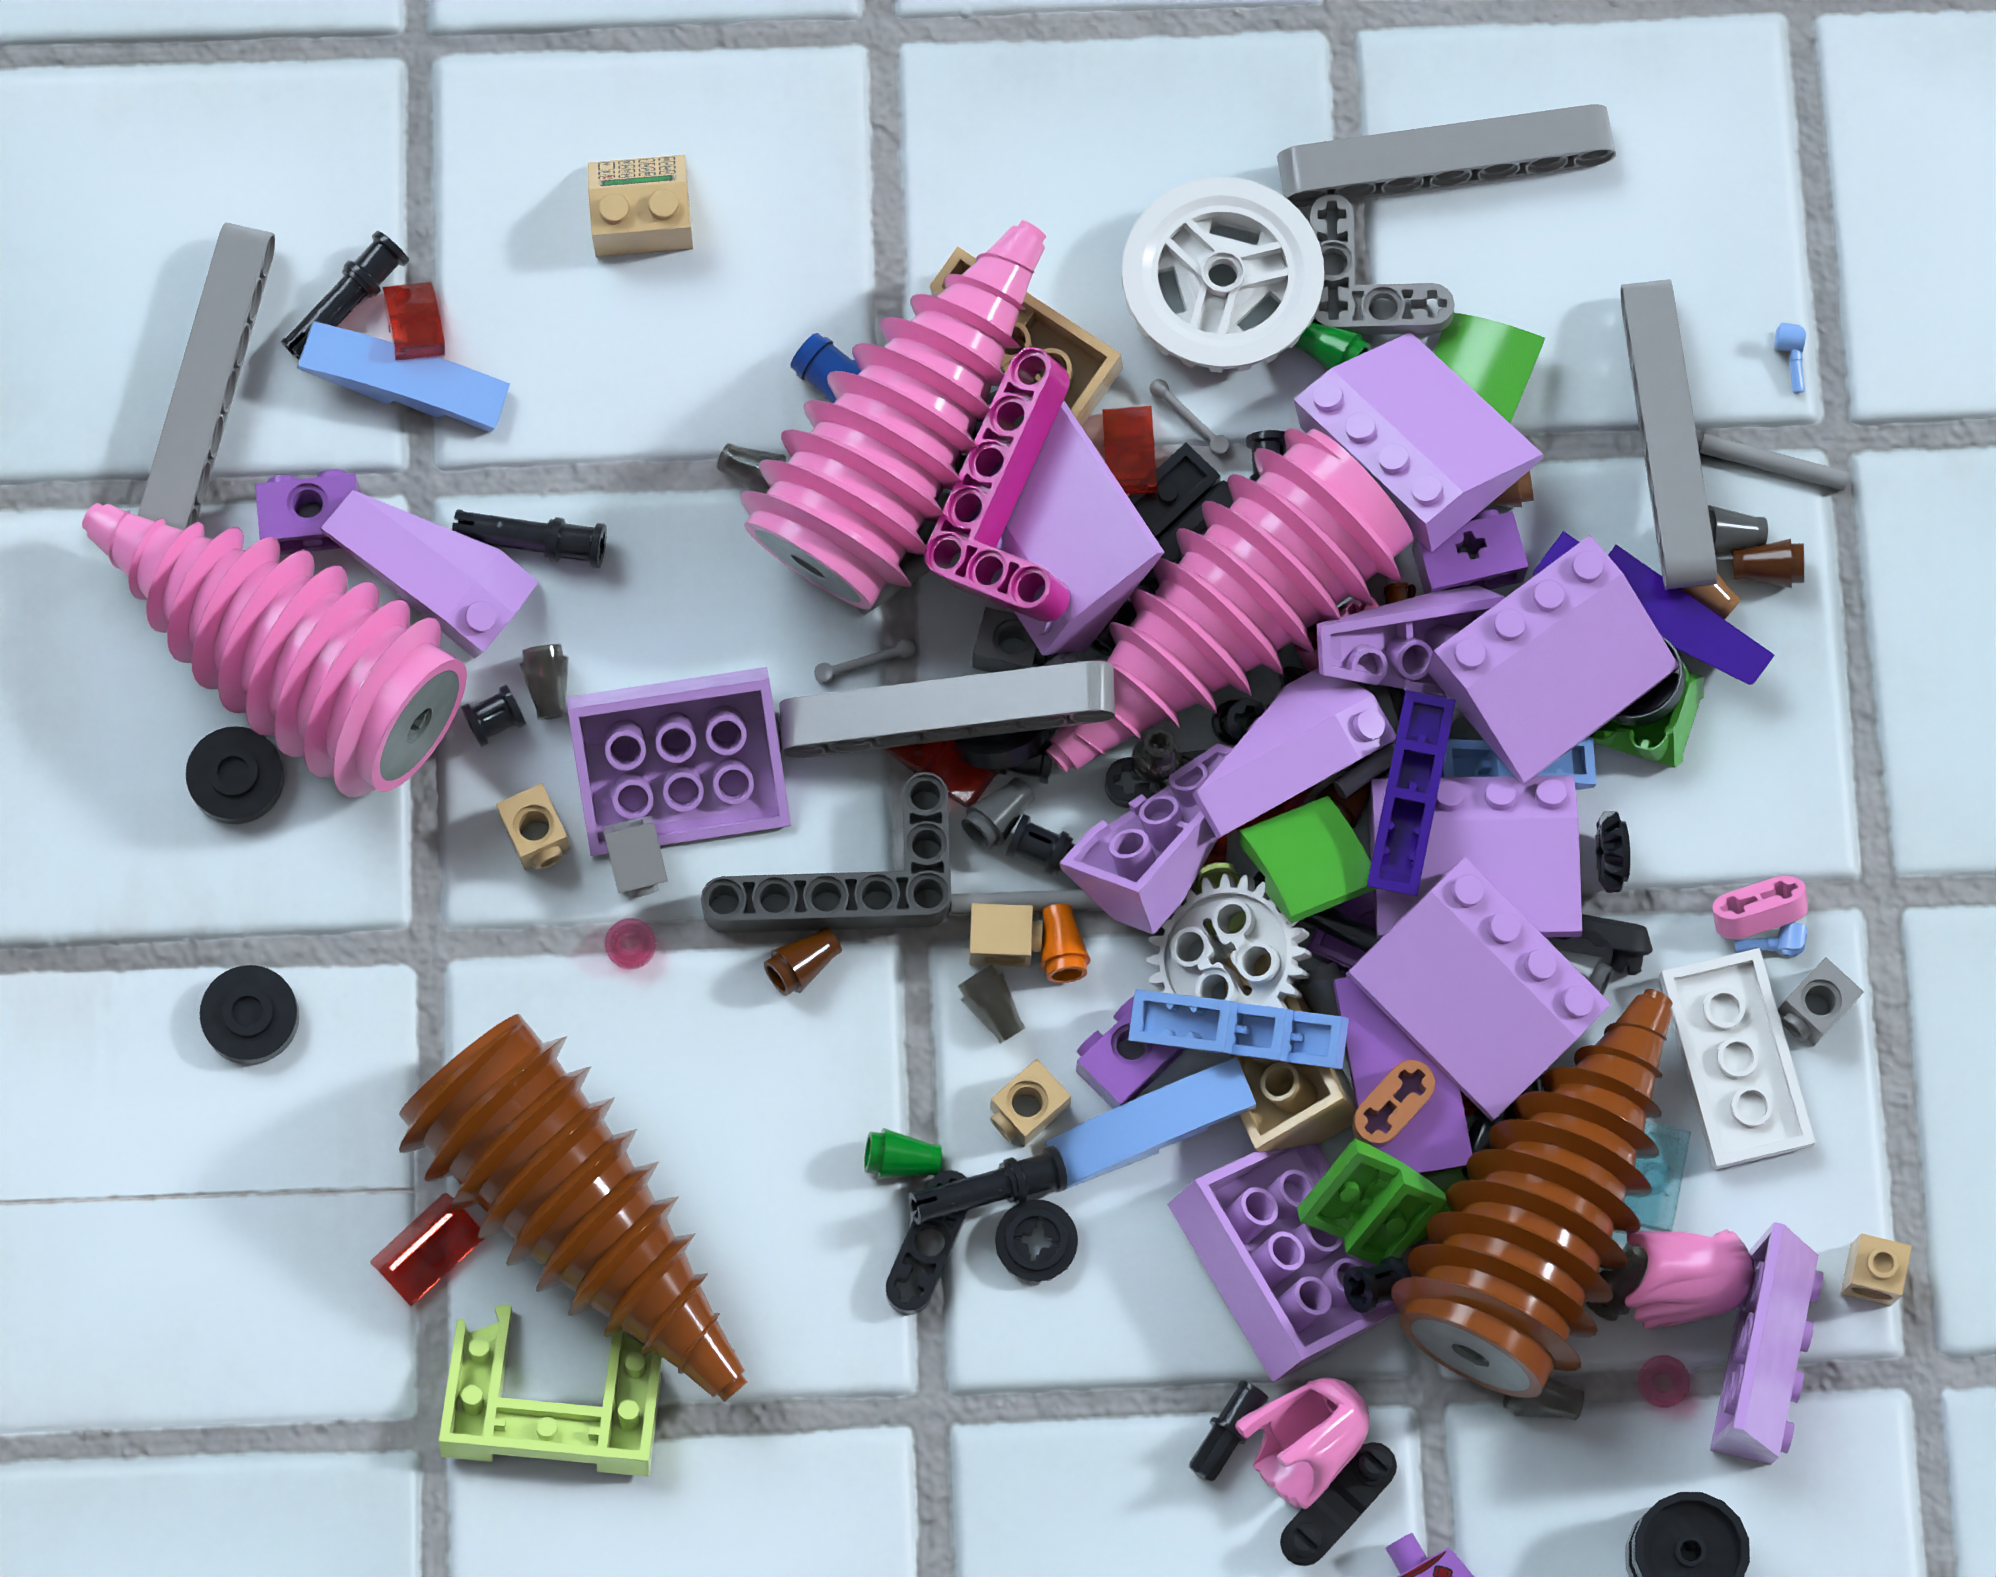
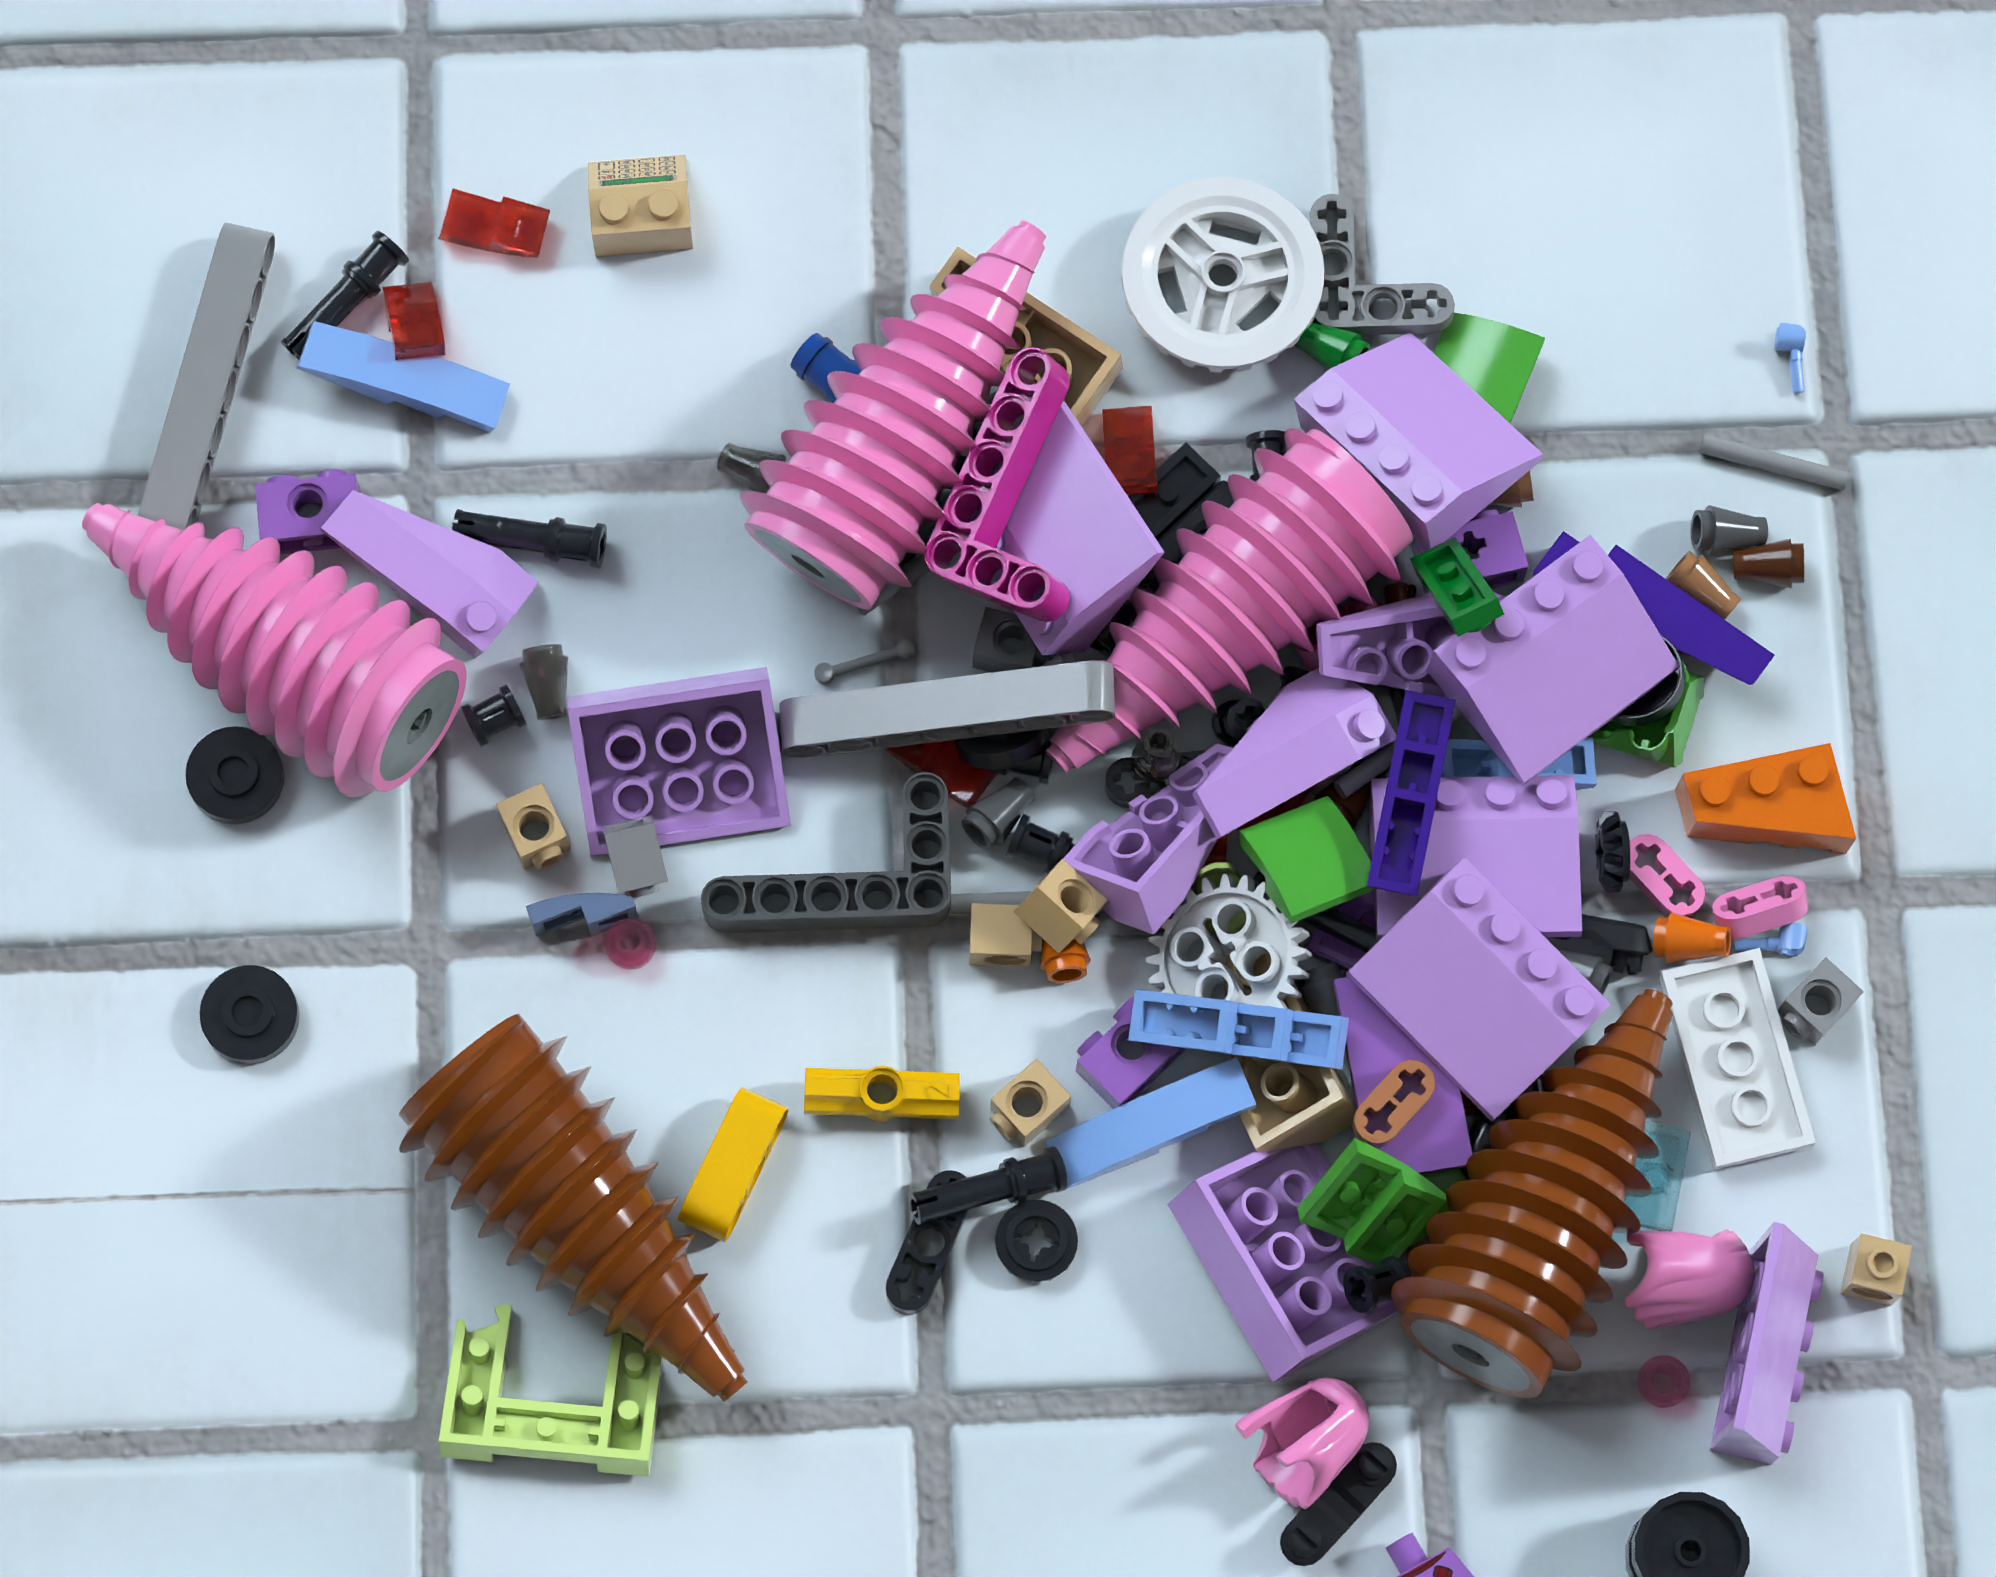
clear red slope [370,1193,485,1306] -> none
reddish brown cone [764,927,842,996] -> none
green cone [864,1128,942,1179] -> none
clear smoke cone [958,965,1026,1044] -> none
light grey hinge [1149,379,1230,456] -> none
black axle [1189,1380,1269,1482] -> none
light grey beam [1277,104,1616,207] -> none
clear smoke cone [1503,1376,1584,1421] -> none
clear smoke cone [1585,1243,1648,1321] -> none
light grey beam [1620,279,1717,590] -> none
none -> clear red slope [438,188,550,258]
none -> sand blue slope [526,893,639,937]
none -> yellow beam [678,1087,789,1242]
none -> yellow piece [804,1065,960,1122]
none -> tan brick [1014,858,1108,953]
none -> green plate [1410,537,1505,637]
none -> bright pink beam [1629,834,1705,918]
none -> orange cone [1653,913,1731,963]
none -> orange wedge [1675,743,1856,854]

